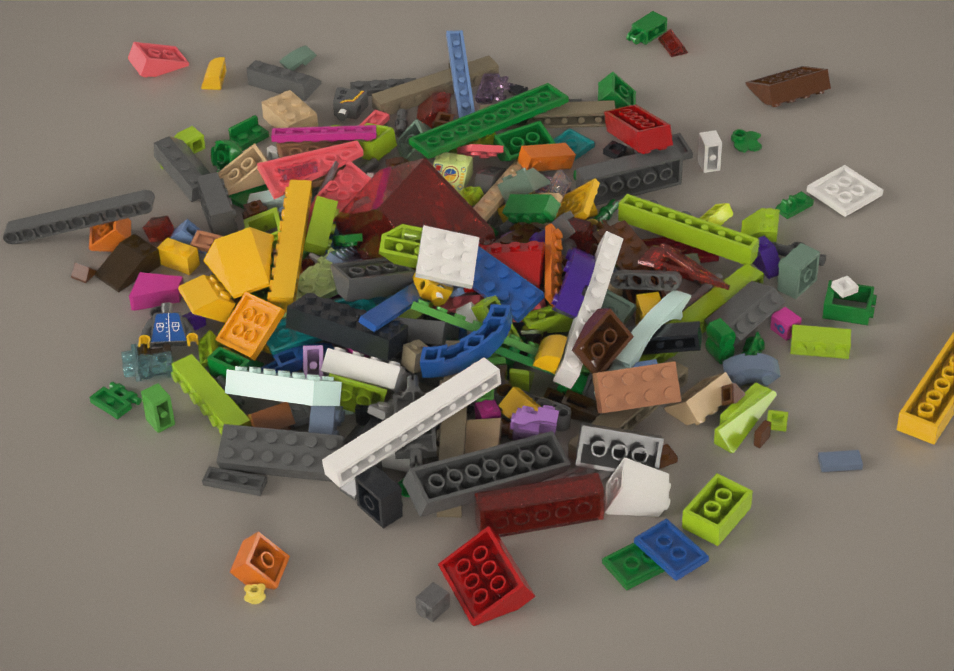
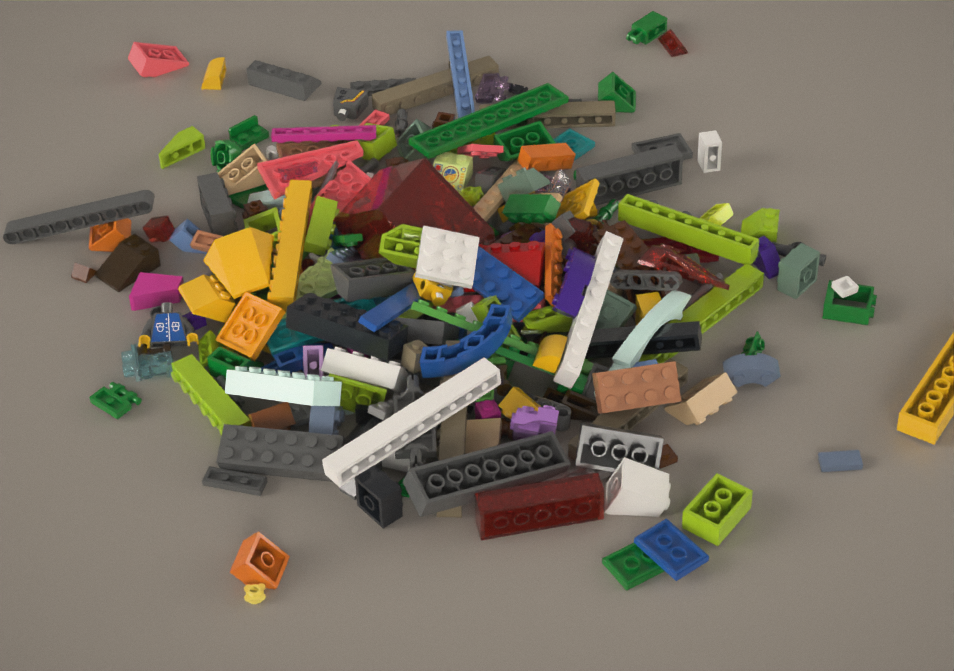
bright green brick [141,383,175,433] -> none
dark grey slope [154,136,211,202] -> none
yellow brick [157,237,200,275] -> none
tan brick [262,90,318,142] -> none
sand green slope [279,45,317,71] -> none
flat silver brick [415,582,450,622] -> none
clear red slope [416,92,452,128] -> none
red slope [438,526,536,626] -> none
lime slope [509,368,535,393] -> none
reddish brown slope [572,308,634,374] -> none
black plate [603,140,627,159] -> none
red brick [604,104,673,154] -> none
dark grey slope [705,281,786,346] -> none
green brick [705,318,736,365] -> none
lime wedge [714,382,777,453] -> none
reddish brown slope [722,383,746,406] -> none
green plate [731,129,762,153] -> none
reddish brown slope [745,66,831,107] -> none
reddish brown tile [754,420,772,448] -> none
lime plate [767,410,788,432] -> none
dark pink brick [770,307,802,341] -> none
green plate [775,191,814,219] -> none
lime brick [790,324,851,359] -> none
white plate [807,165,883,217] -> none

